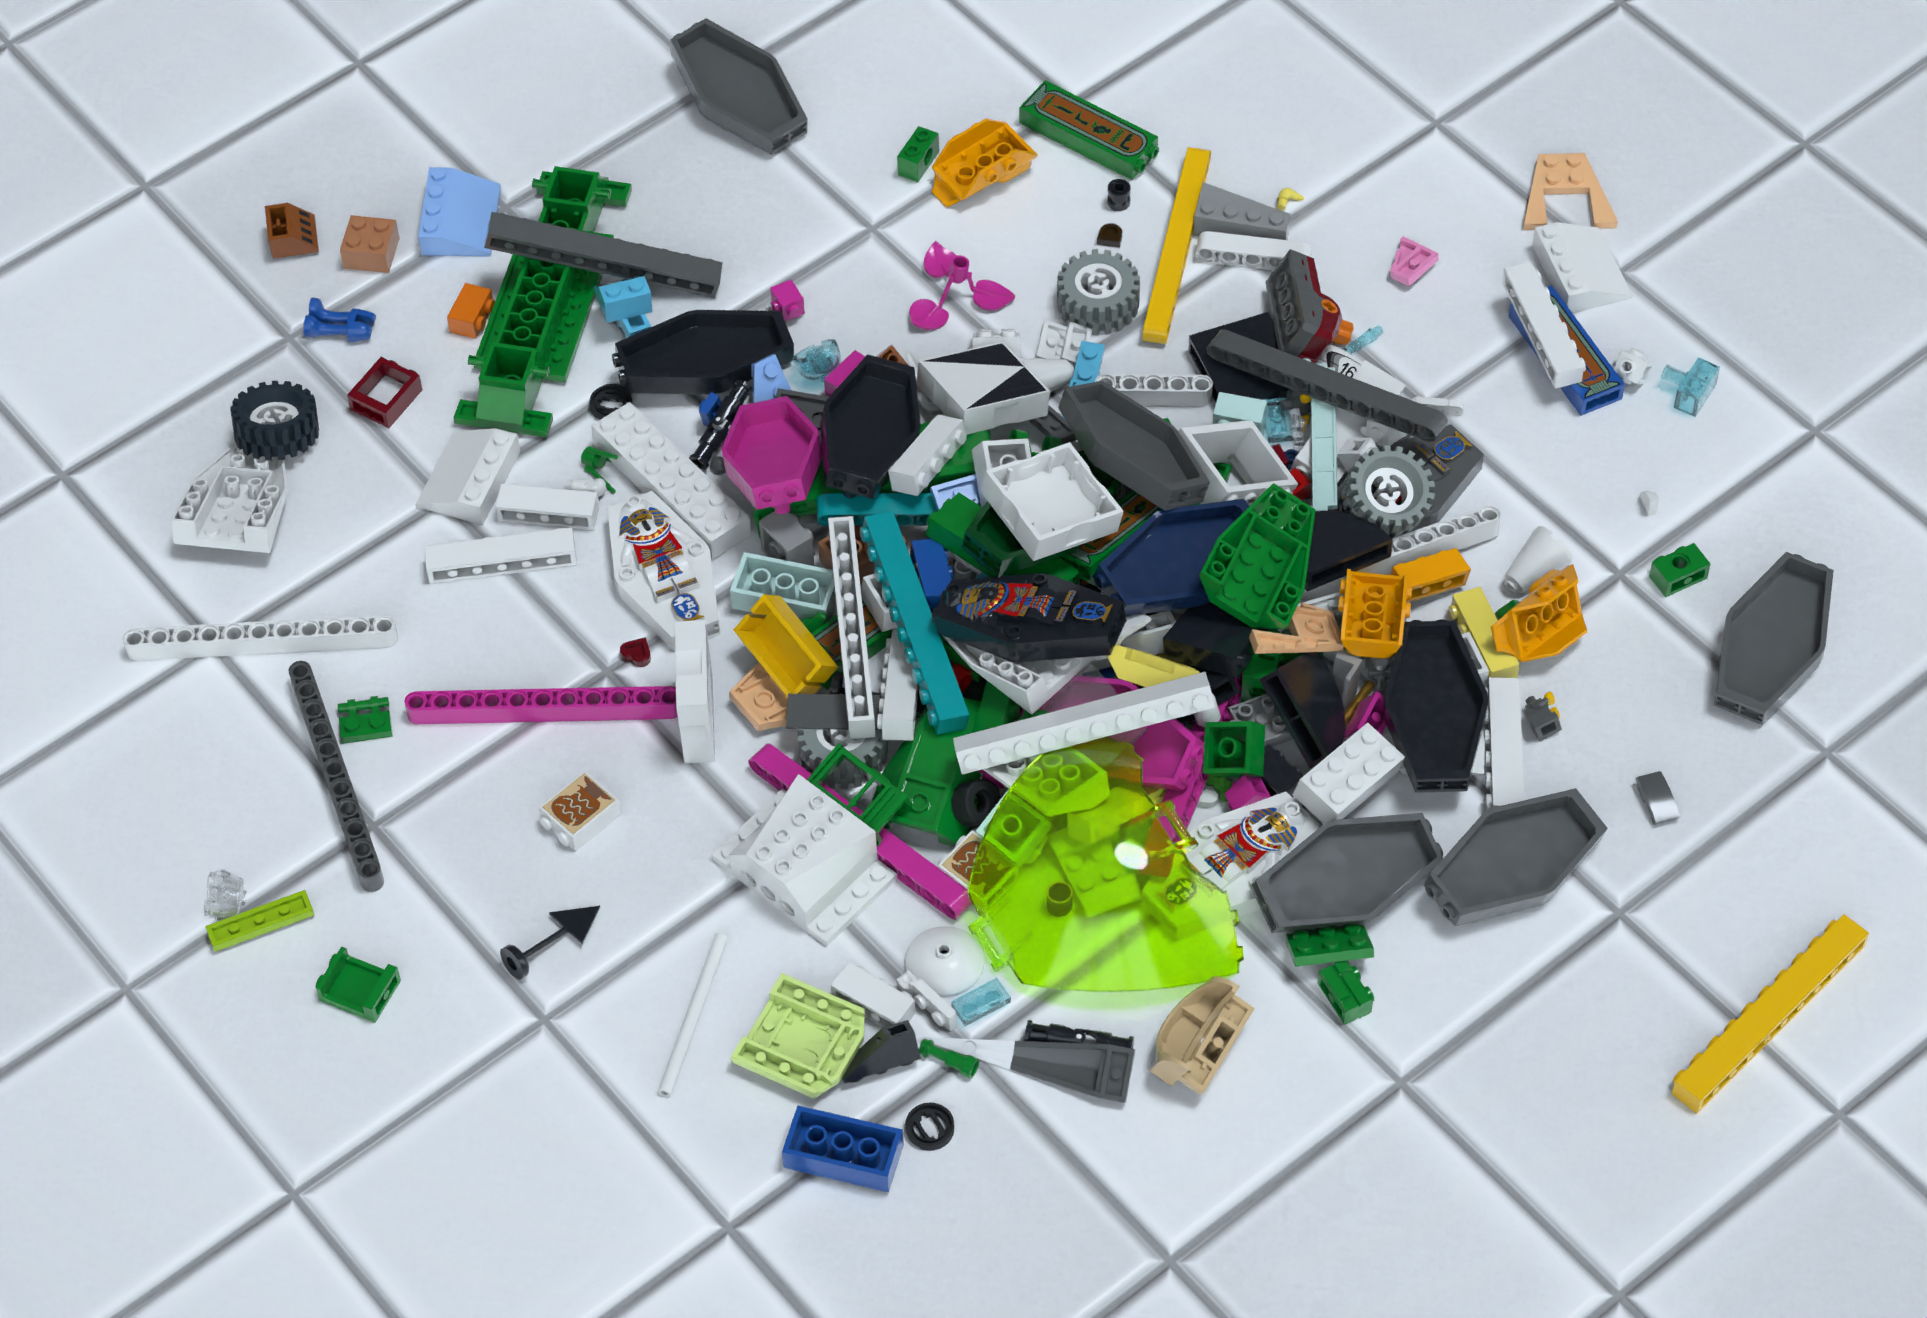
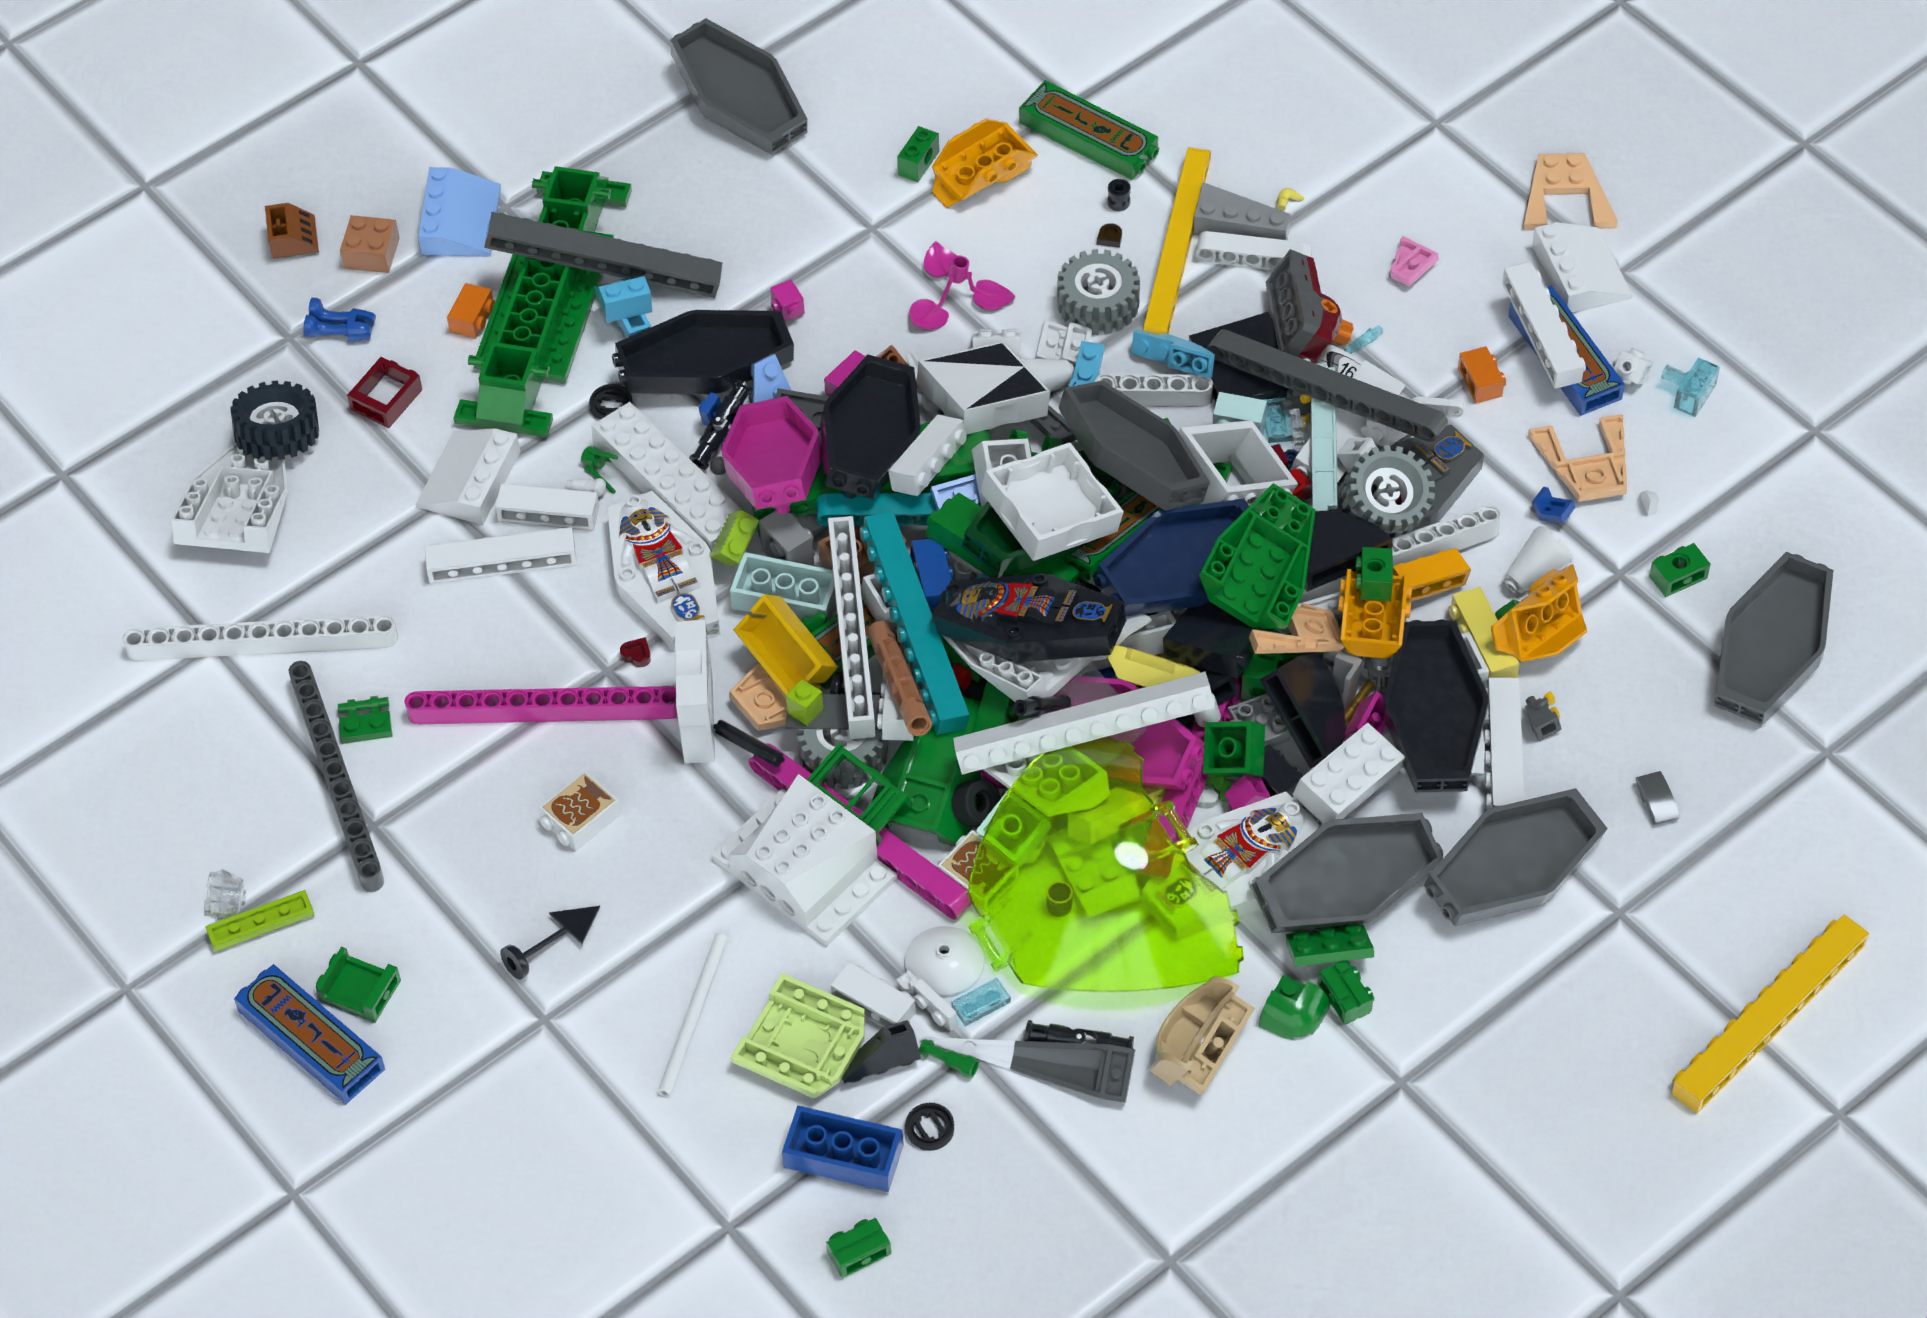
clear light blue cylinder [792,339,841,383] -> none
none -> brick [234,964,385,1105]
none -> lime brick [709,510,759,567]
none -> black axle [714,720,785,767]
none -> lime brick [786,679,824,726]
none -> green brick [826,1218,892,1278]
none -> nougat piece [868,621,932,736]
none -> black pin [1013,695,1071,717]
none -> medium azure slope [1131,329,1215,379]
none -> green brick [1259,975,1330,1040]
none -> green brick [1356,547,1393,601]
none -> orange brick [1458,346,1506,404]
none -> light nougat wing [1528,414,1627,502]
none -> blue bracket [1532,487,1576,524]

